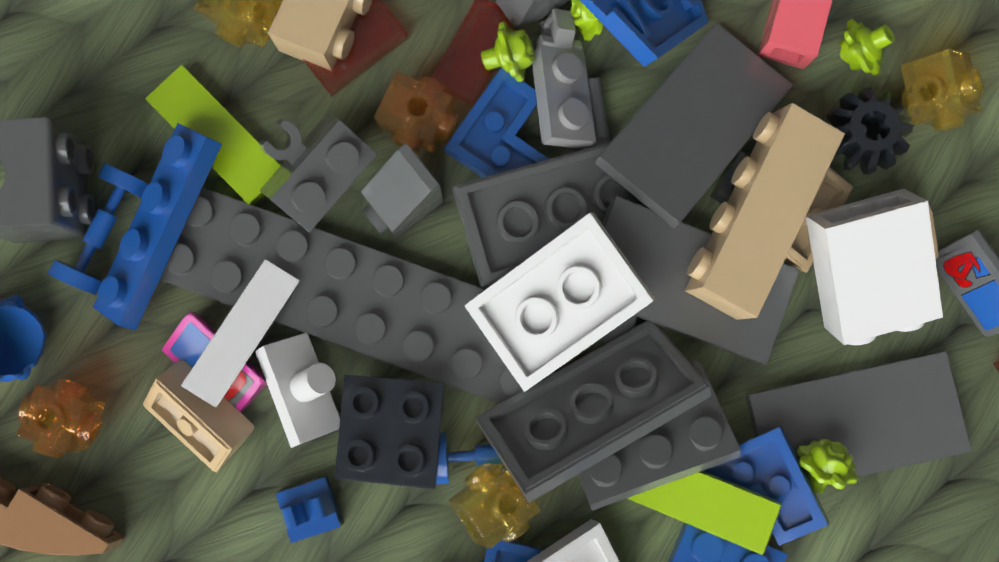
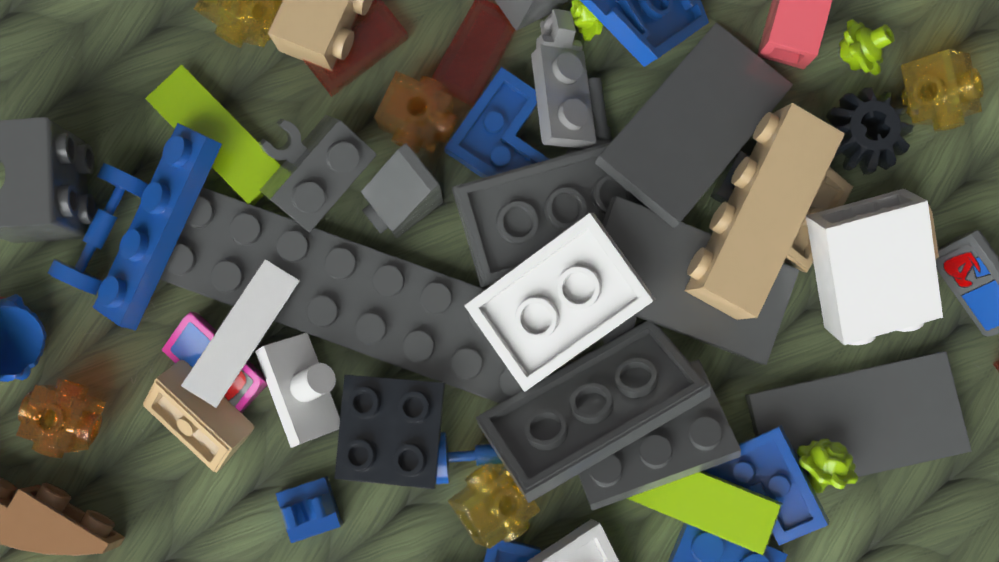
lime plant [481,21,535,82] -> none

